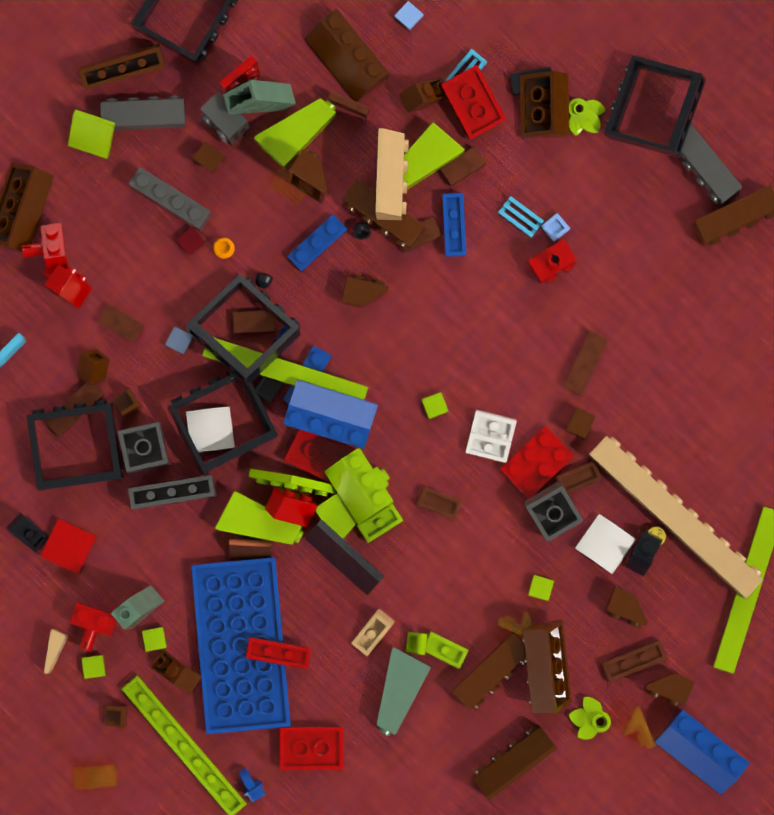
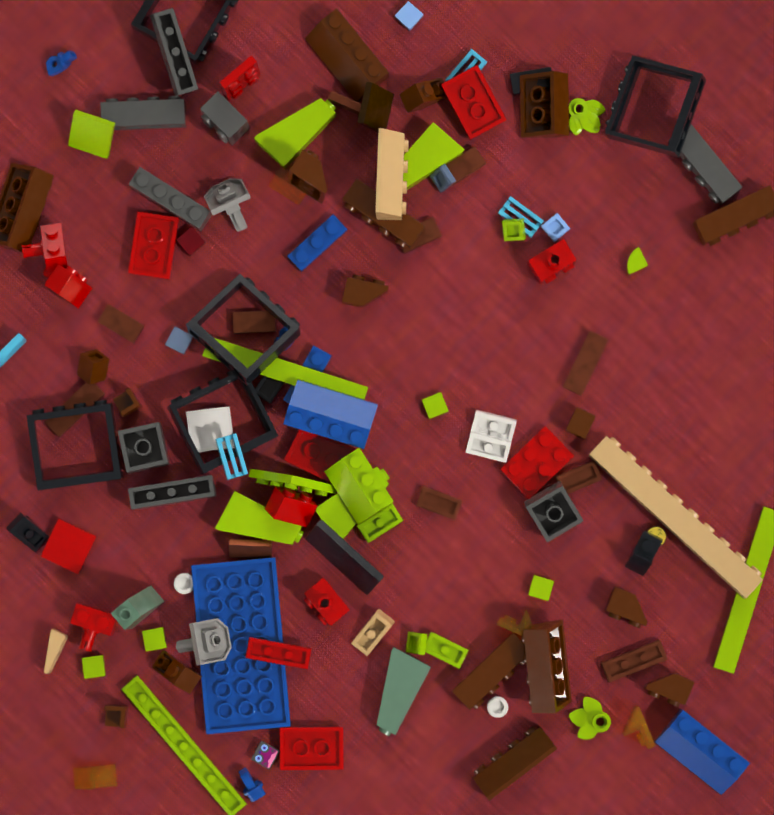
reddish brown brick [79,43,166,90] -> none
reddish brown panel [192,142,226,173] -> none
light orange plate [214,238,235,259] -> none
sand green slope [223,80,296,114] -> none
black hinge [255,272,273,289] -> none
black hinge [354,221,371,240] -> none
blue plate [442,193,466,257] -> none
white slope [575,514,636,574] -> none
none -> blue piece [46,50,77,76]
none -> red plate [128,211,179,280]
none -> dark grey brick [150,8,198,96]
none -> white tile [174,573,193,594]
none -> light grey piece [176,618,232,666]
none -> light grey piece [204,178,251,232]
none -> medium azure tile [215,433,248,480]
none -> tile [251,741,280,770]
none -> red brick [304,577,350,626]
none -> dark brown tile [358,82,394,133]
none -> sand blue tile [429,164,456,193]
none -> white tile [487,696,508,718]
none -> lime tile [502,218,526,241]
none -> lime tile [627,247,648,275]

